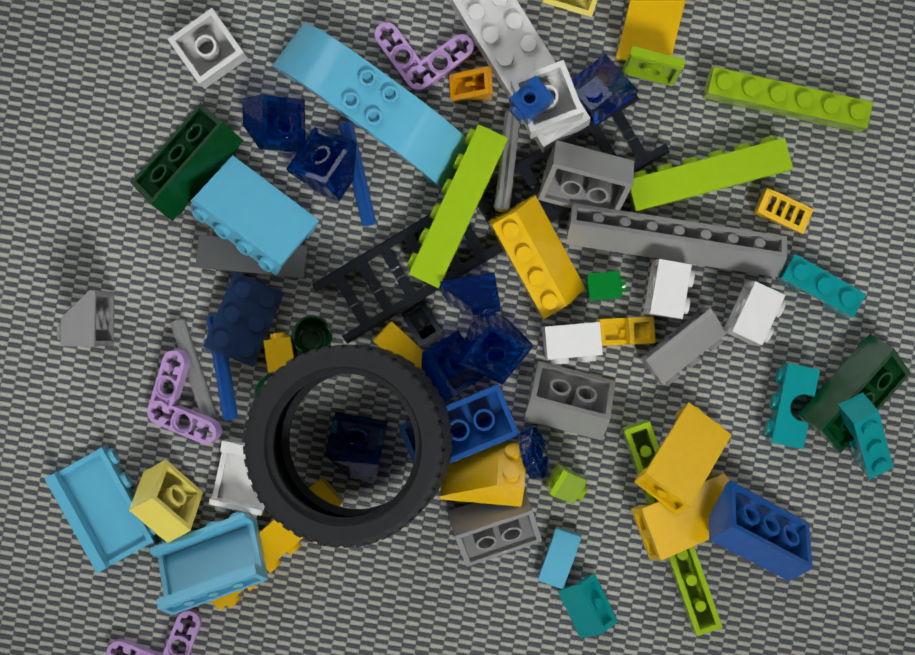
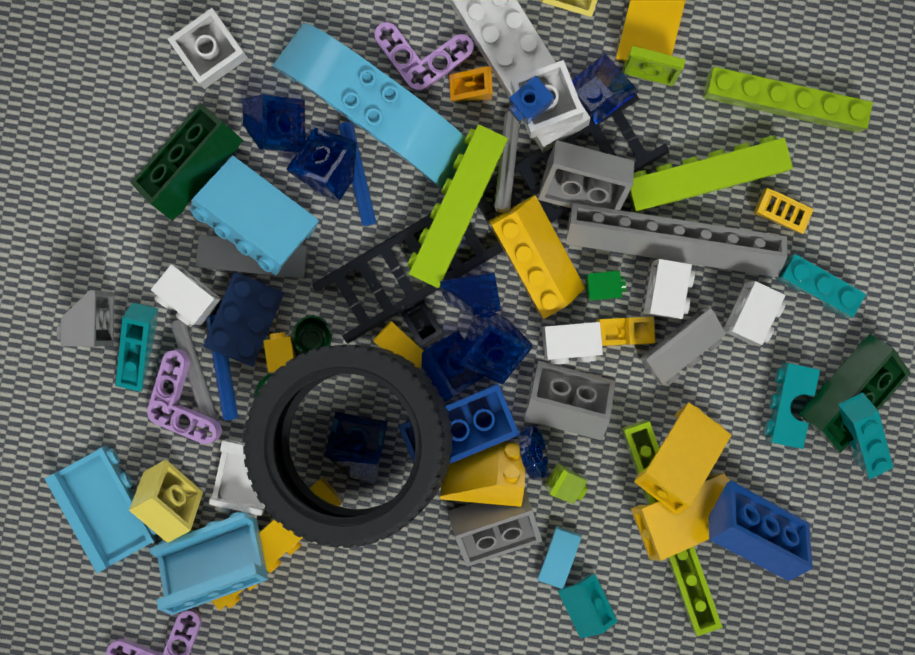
none -> teal slope [115,302,159,392]
none -> white brick [151,264,223,325]

